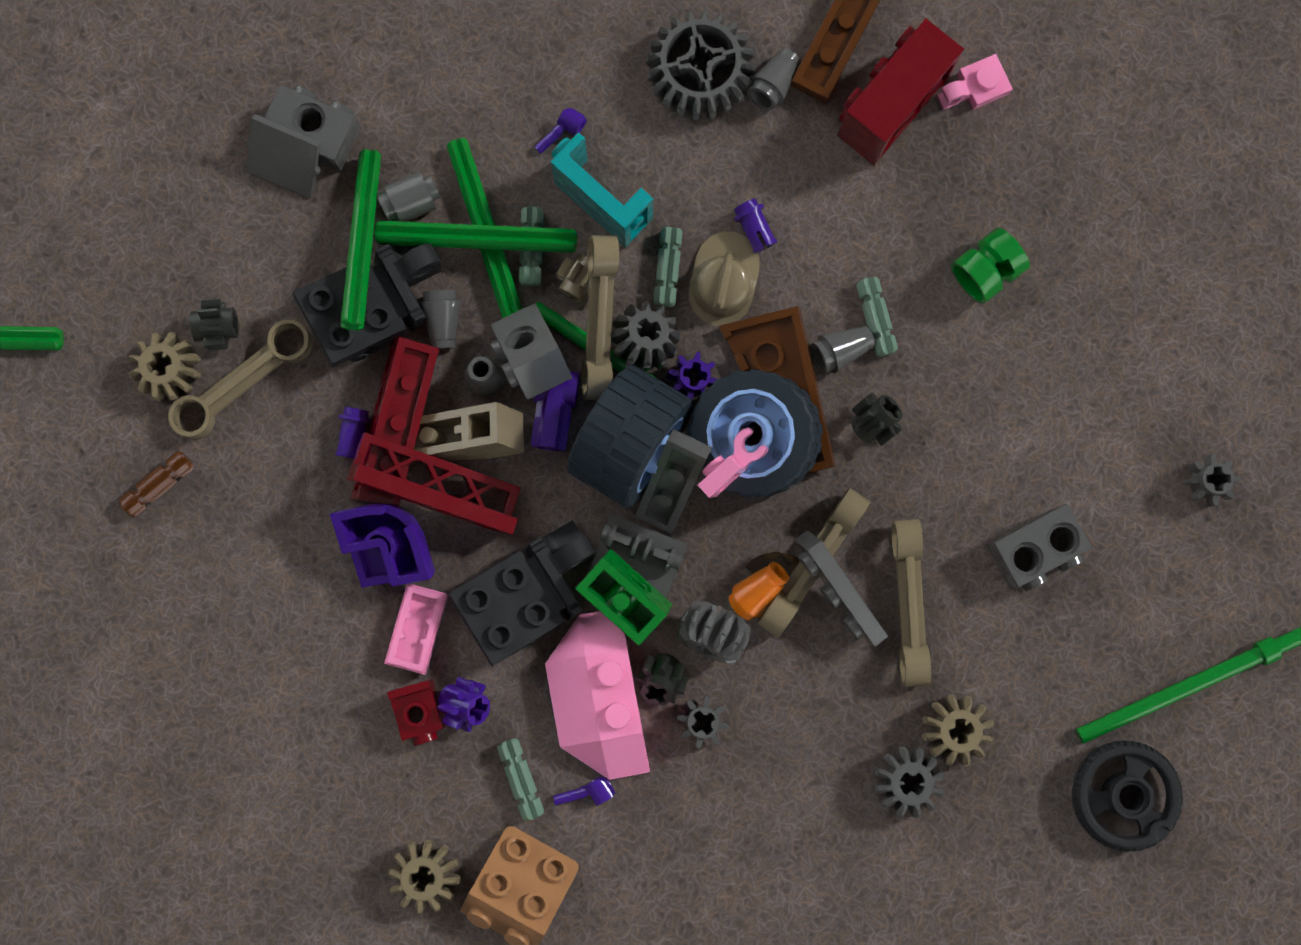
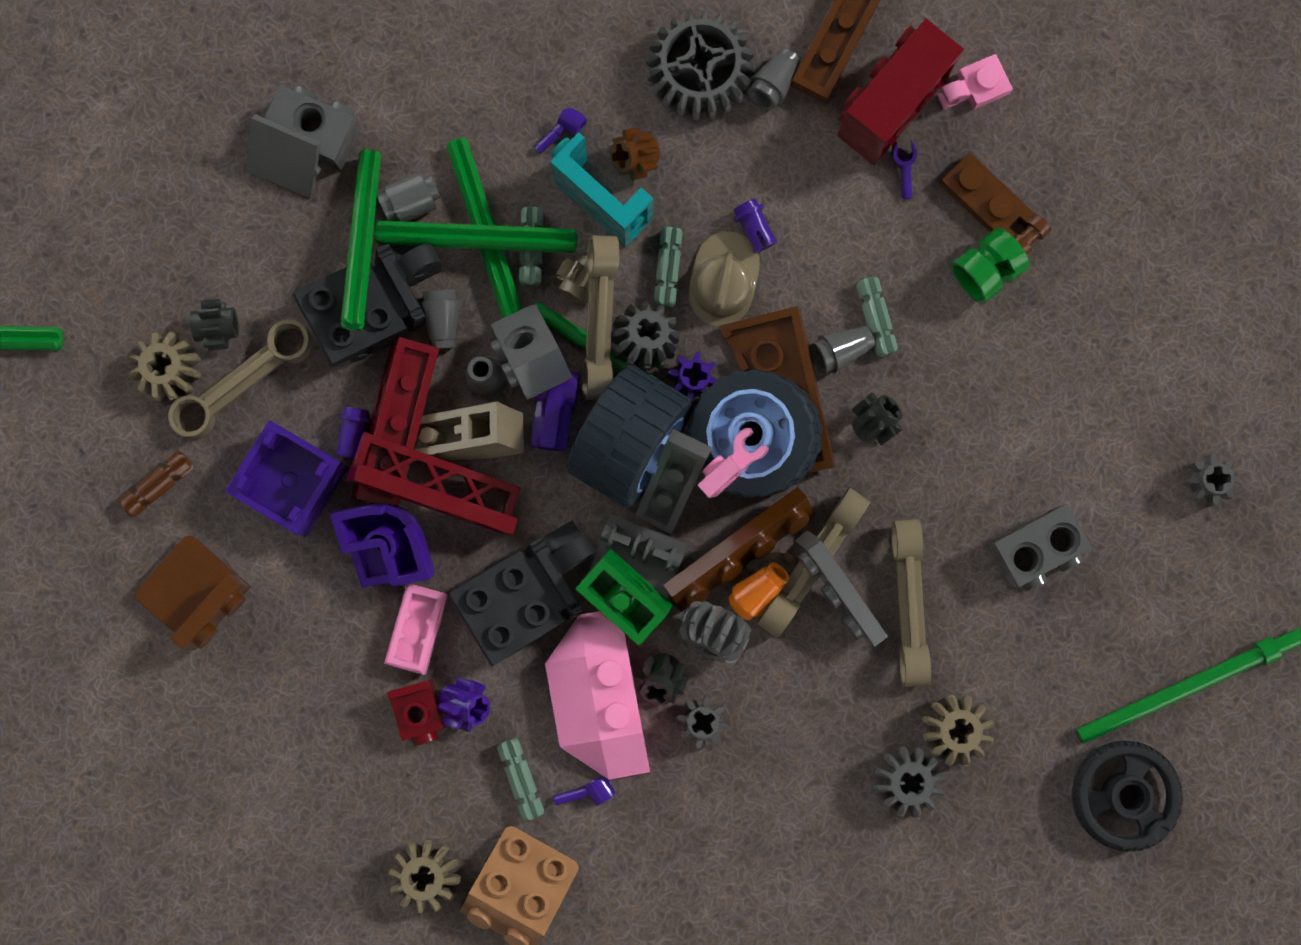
none -> reddish brown bracket [135,536,252,650]
none -> dark purple container [225,420,349,537]
none -> reddish brown gear [610,127,660,180]
none -> reddish brown plate [663,487,814,612]
none -> dark purple hand [891,139,918,199]
none -> reddish brown plate [939,152,1051,255]

